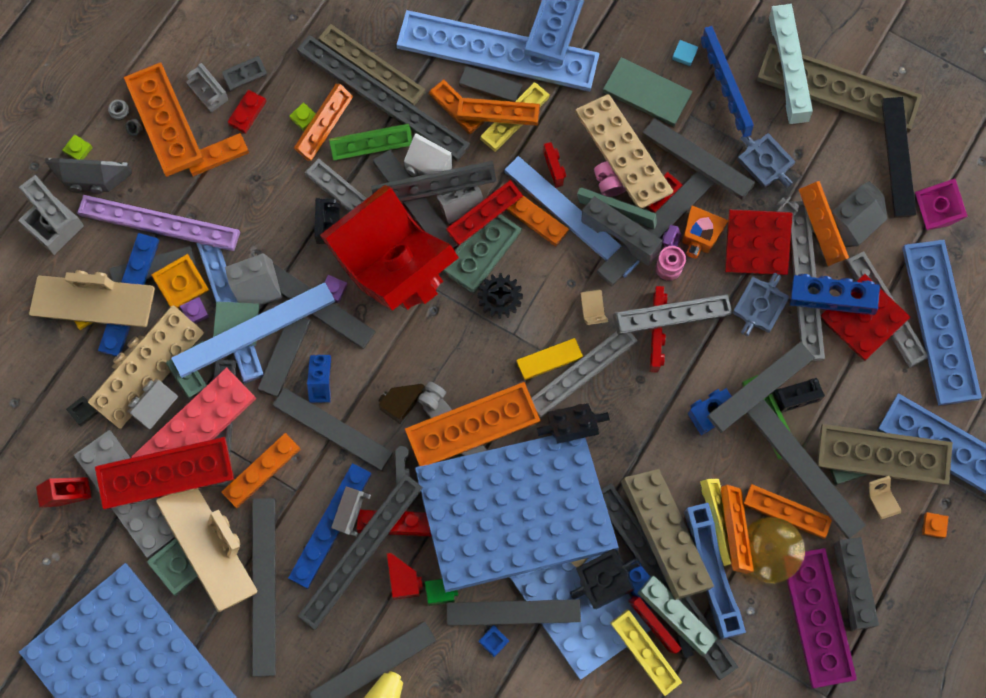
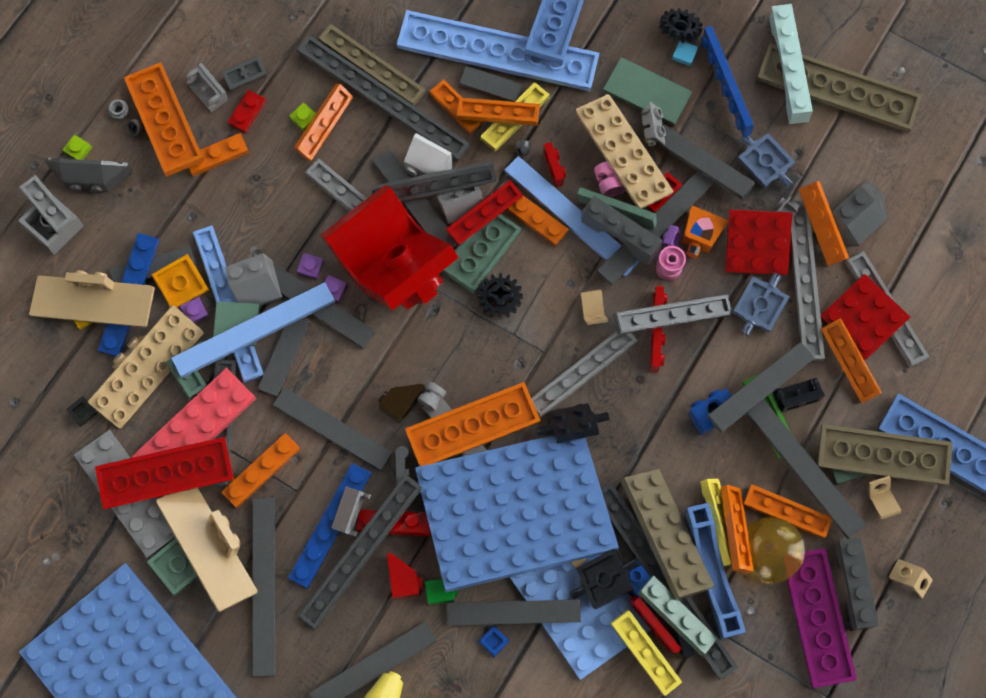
red slope [36,477,92,508] -> none
lavender tile [77,195,240,251] -> none
light grey brick [127,379,178,429] -> none
blue bracket [307,355,331,403] -> none
black hinge [314,198,340,244] -> none
bright green plate [329,124,412,160] -> none
yellow tile [516,338,583,381] -> none
blue brick [790,274,880,315] -> none
black tile [881,97,916,218] -> none
medium blue plate [902,240,982,406] -> none
dark pink slope [915,178,968,230] -> none
orange plate [922,512,949,539] -> none
none -> medium lavender plate [297,253,324,280]
none -> dark grey hinge [515,140,531,156]
none -> light grey hinge [641,102,666,146]
none -> black gear [659,8,703,43]
none -> orange plate [821,318,882,403]
none -> tan bracket [889,559,933,598]

